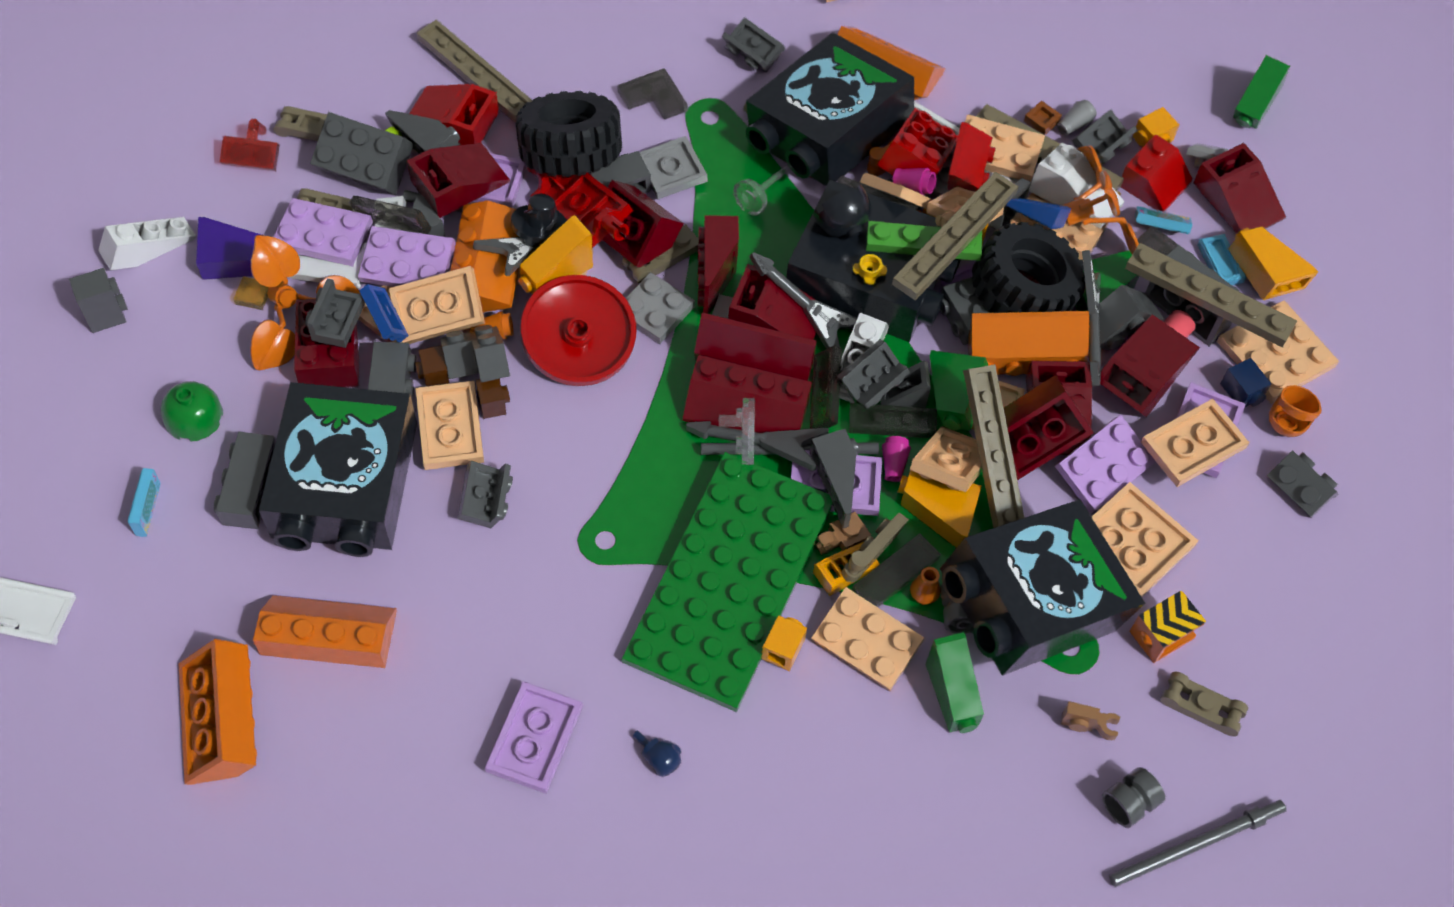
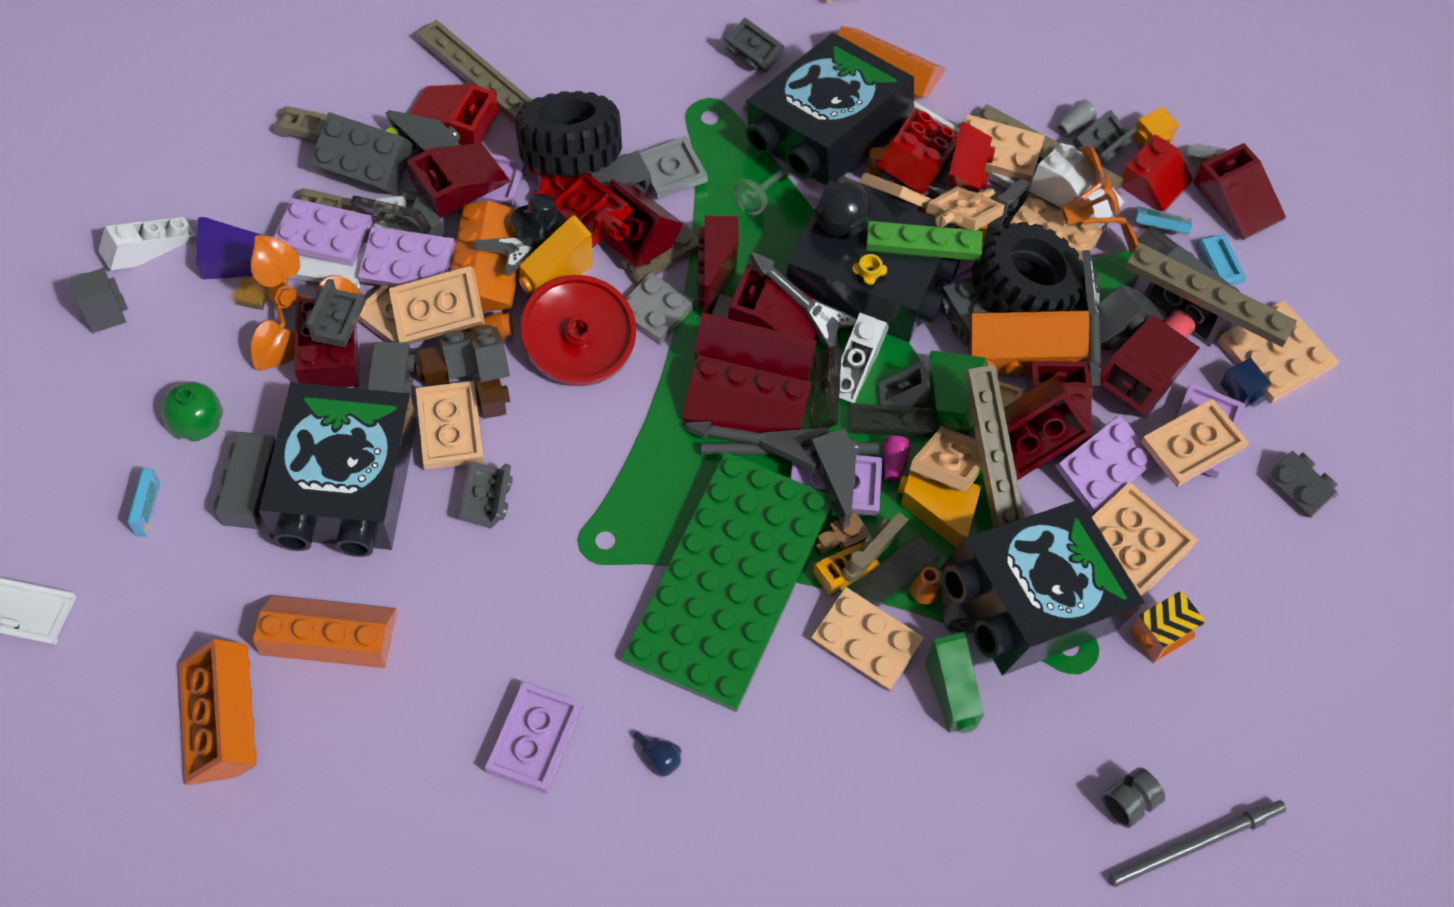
clear red plate [219,119,280,171] -> none
blue tile [359,284,409,342] -> none
clear smoke tile [617,68,688,120] -> none
clear plate [719,398,755,465] -> none
light orange brick [761,615,807,671] -> none
dark grey bracket [837,339,910,409] -> none
dark tan plate [892,171,1019,301] -> none
dark pink cone [893,168,936,195] -> none
blue slope [1006,198,1071,229] -> none
dark orange plate [1023,100,1062,135] -> none
medium nougat plate [1060,701,1120,740] -> none
dark tan plate [1160,671,1249,737] -> none
light orange slope [1228,227,1318,300] -> none
green slope [1233,55,1290,129] -> none
orange helmet [1268,385,1322,437] -> none

